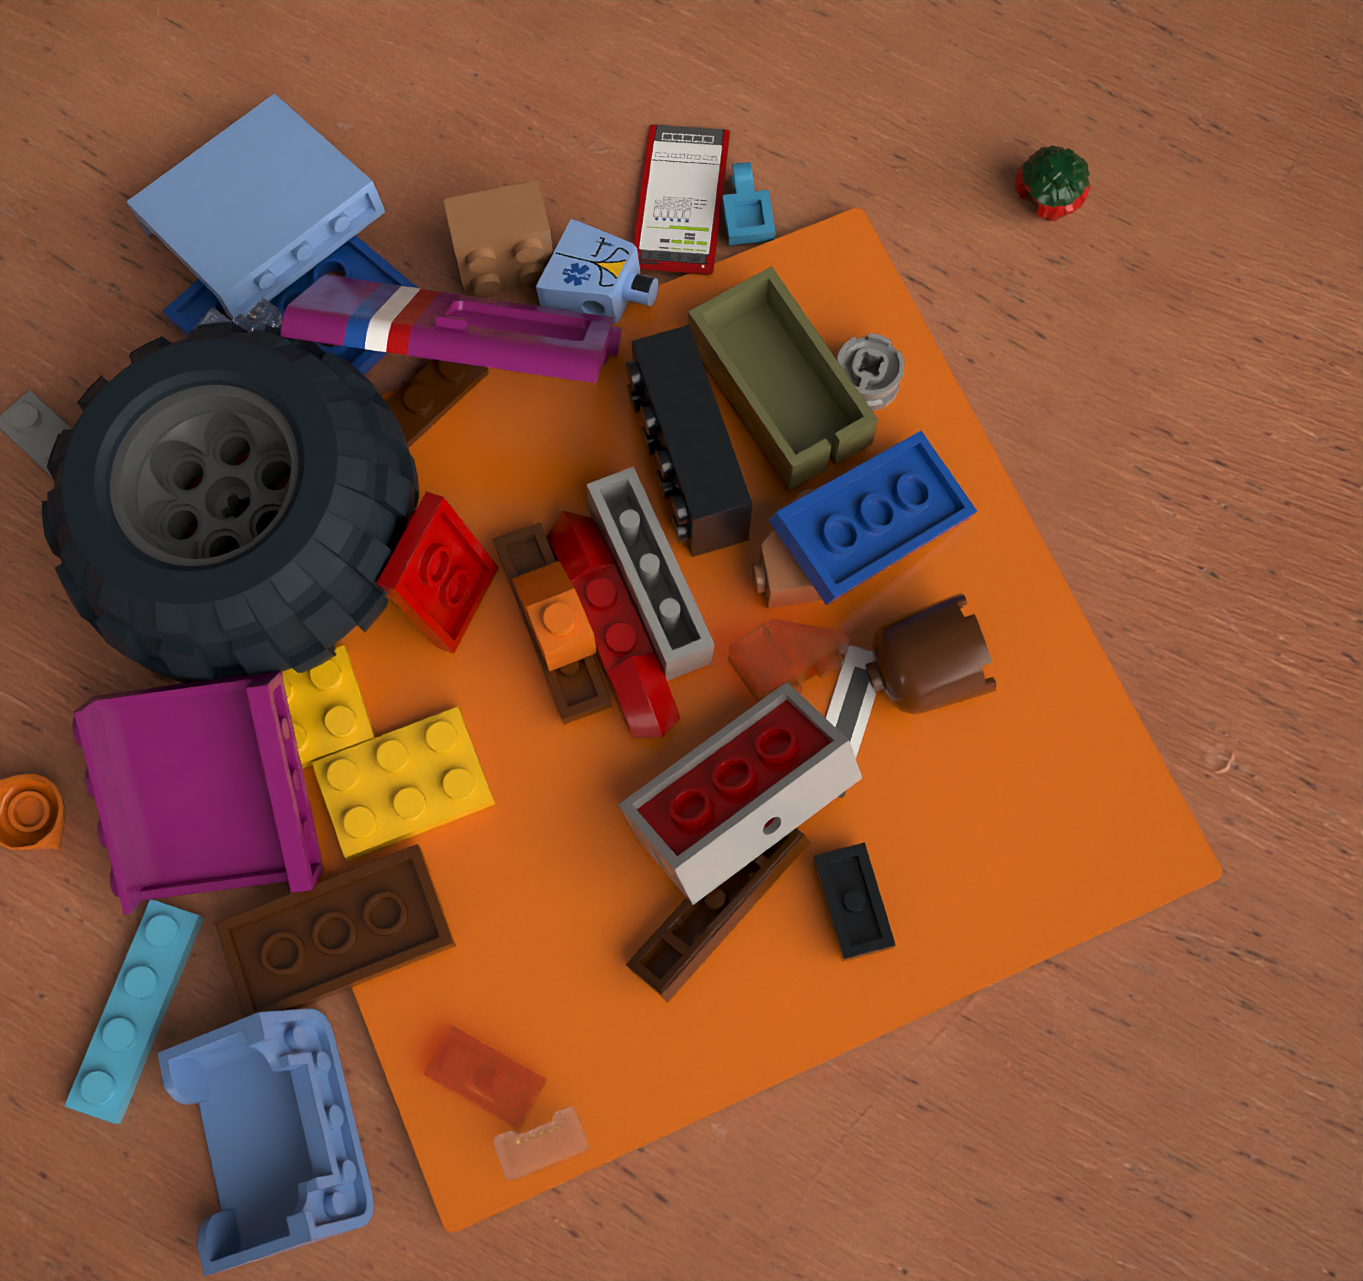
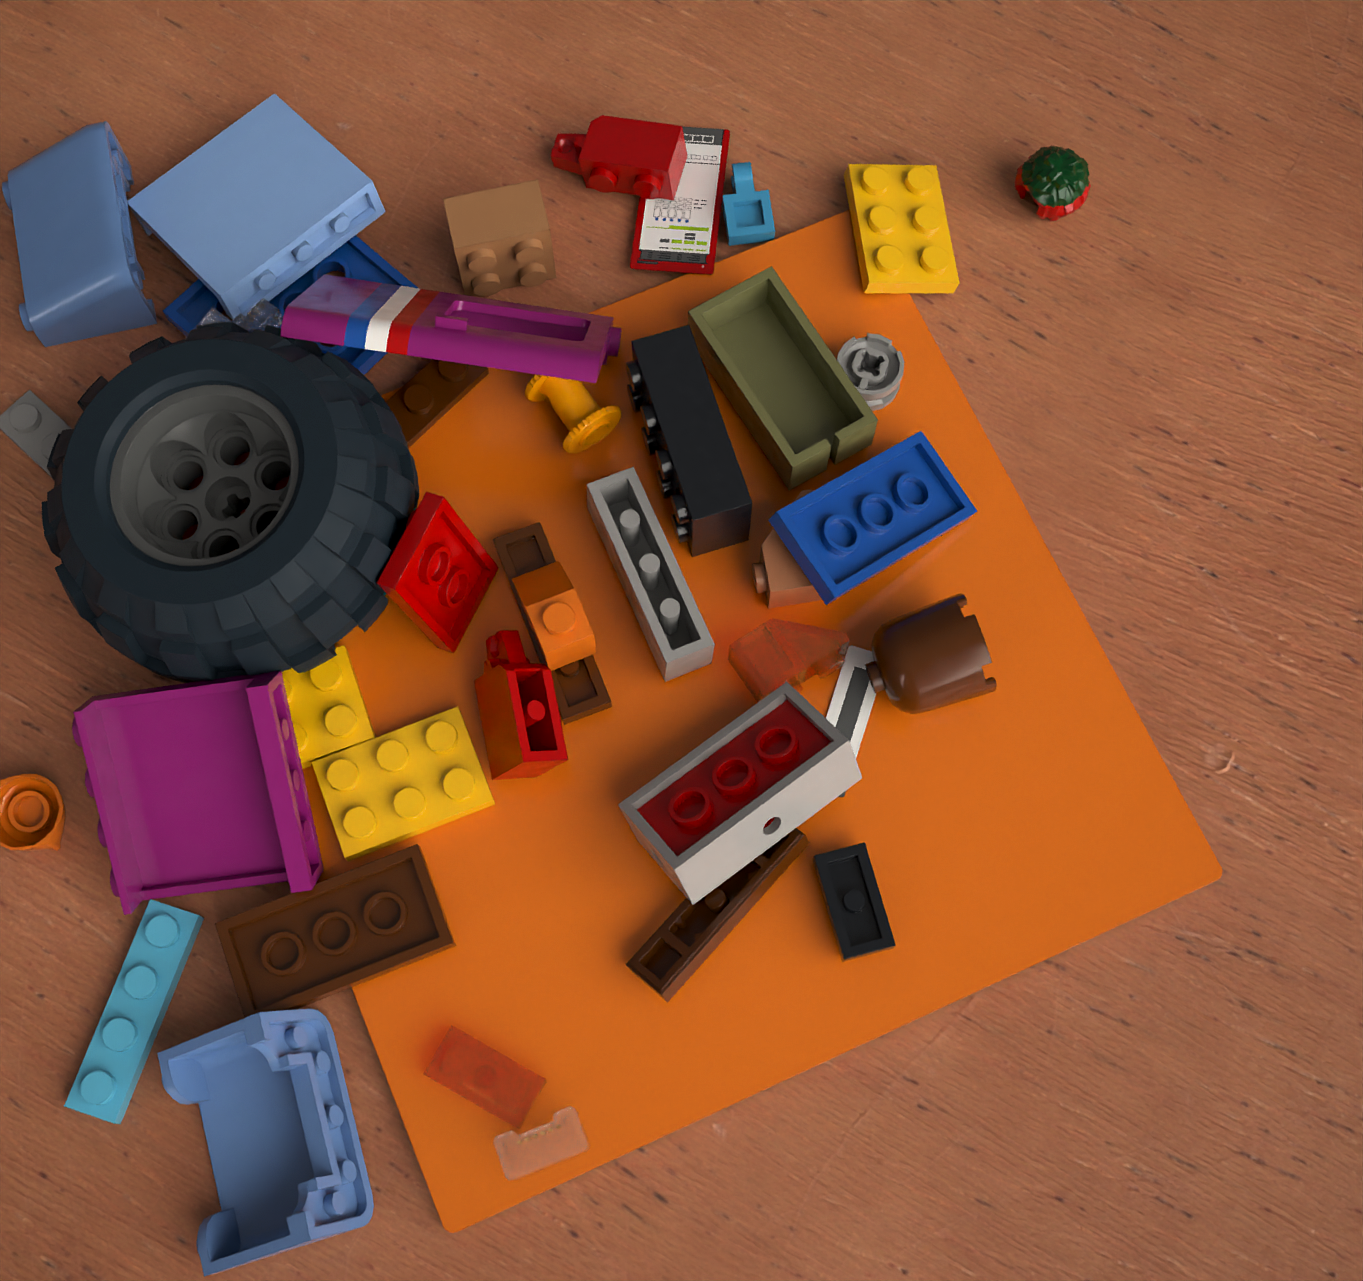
light blue torso [536,219,658,325] -> none
red brick [546,510,681,738] -> none
none -> medium blue windscreen [2,121,157,347]
none -> red hinge [474,630,568,780]
none -> light orange hose [525,374,622,454]
none -> red hinge [551,115,688,200]
none -> yellow plate [844,164,959,293]

